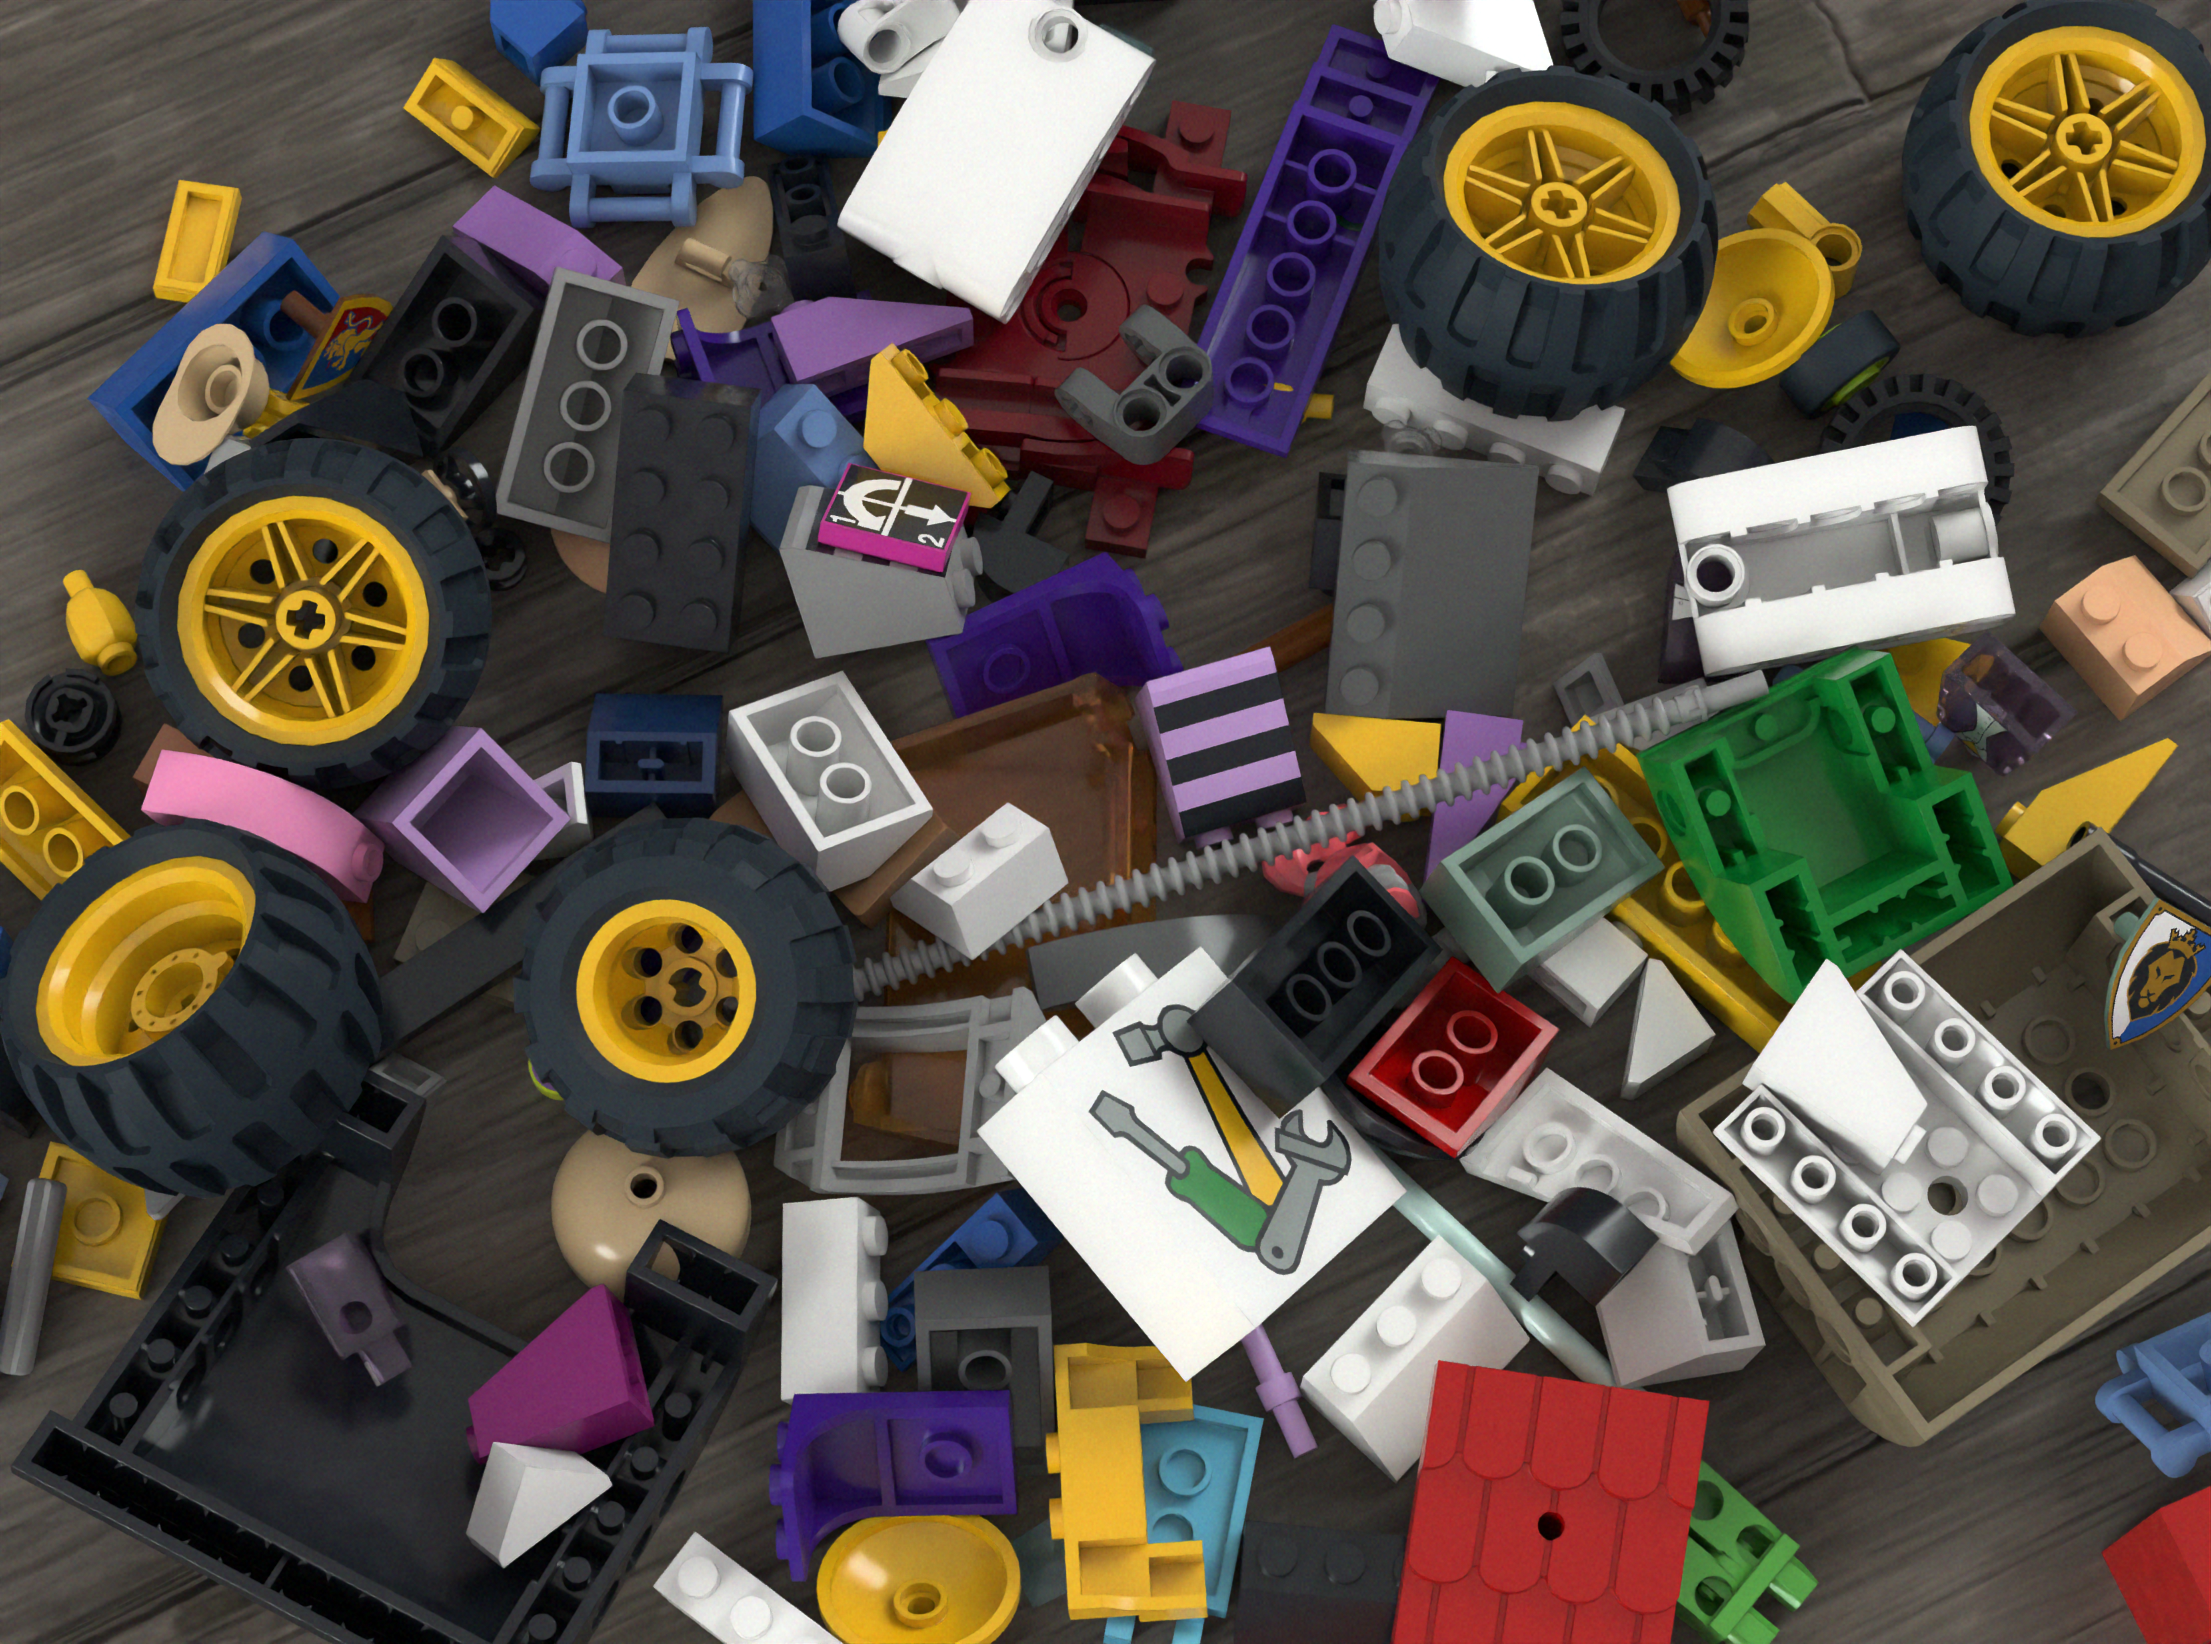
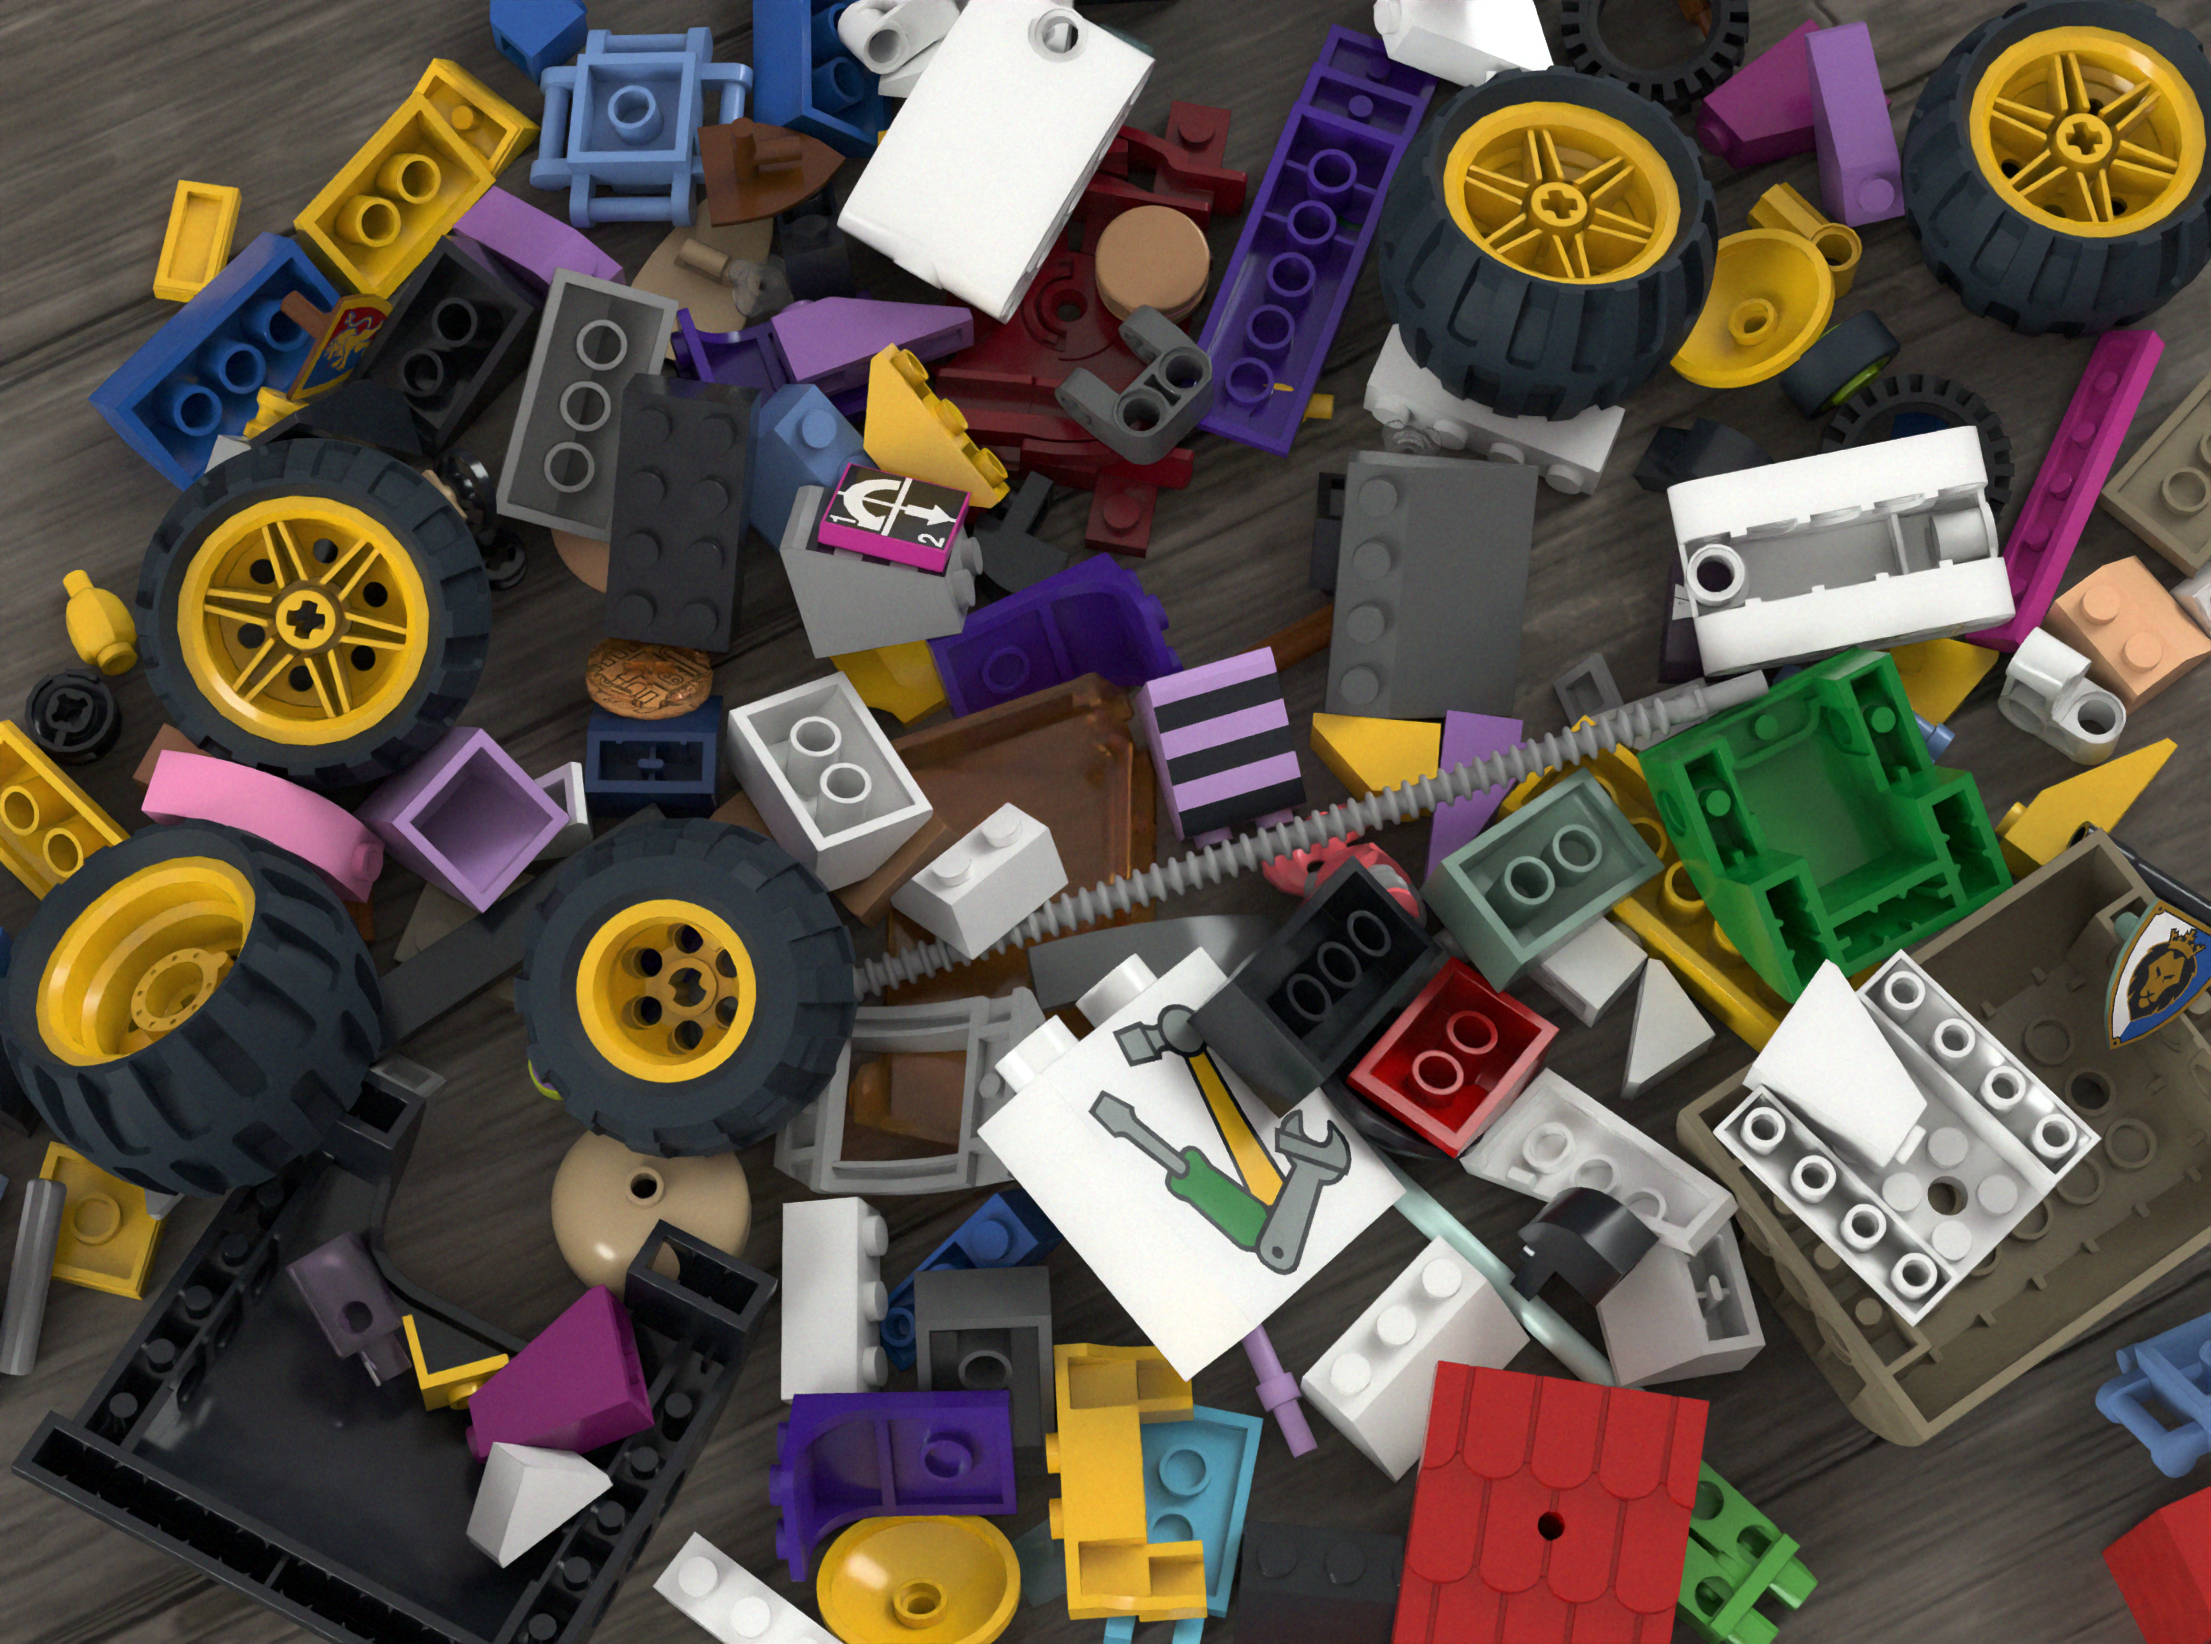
tan piece [153,324,270,465] -> none
torso [1936,630,2078,777] -> none
none -> yellow slope [293,91,496,299]
none -> yellow bracket [402,1314,509,1411]
none -> clear orange tile [585,637,713,721]
none -> reddish brown shield [697,117,846,228]
none -> yellow slope [829,640,948,730]
none -> medium nougat head [1095,205,1210,324]
none -> magenta slope [1694,18,1892,170]
none -> medium lavender slope [1804,21,1905,228]
none -> dark pink plate [1965,330,2165,653]
none -> white piece [1998,627,2126,765]

